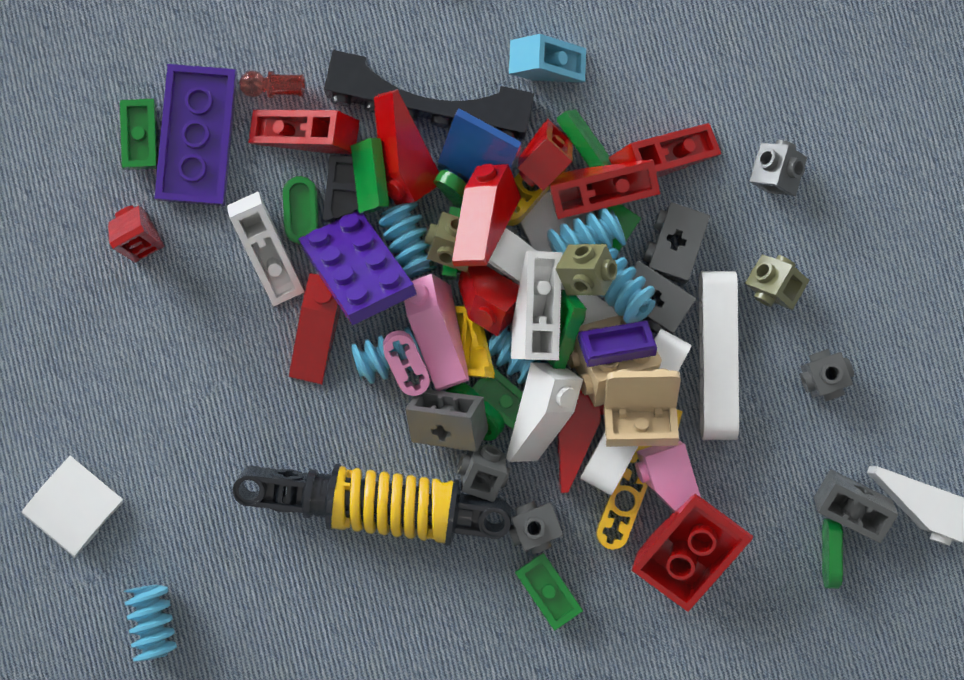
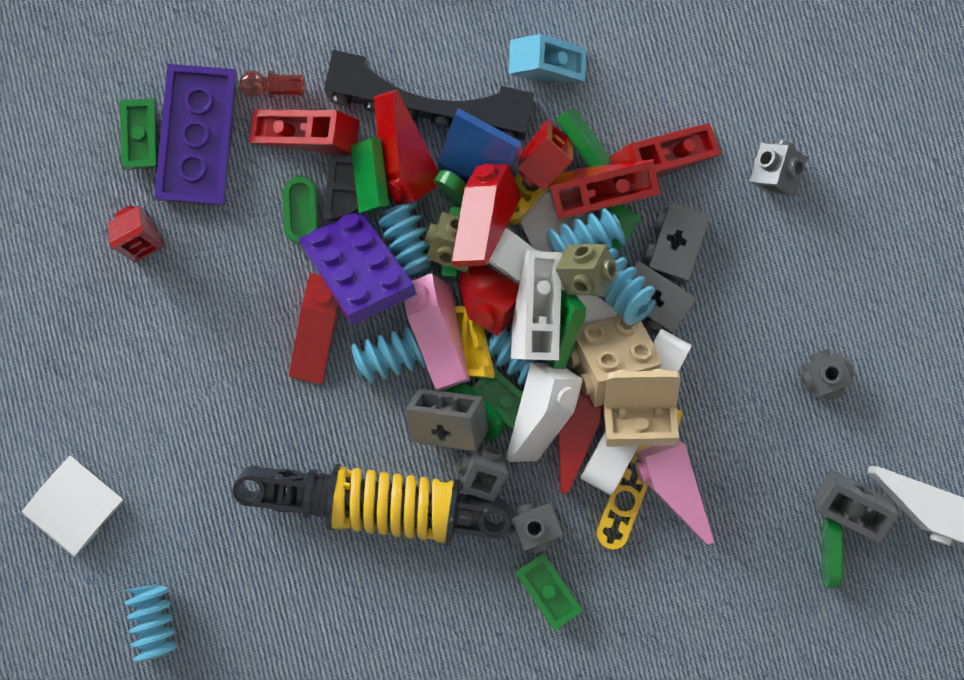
white slope [227,192,305,307] -> none
bright pink beam [383,330,430,396] -> none
dark purple tile [578,320,657,367] -> none
red slope [631,493,753,612] -> none
white beam [699,271,739,440] -> none
olive brick [745,254,810,310] -> none

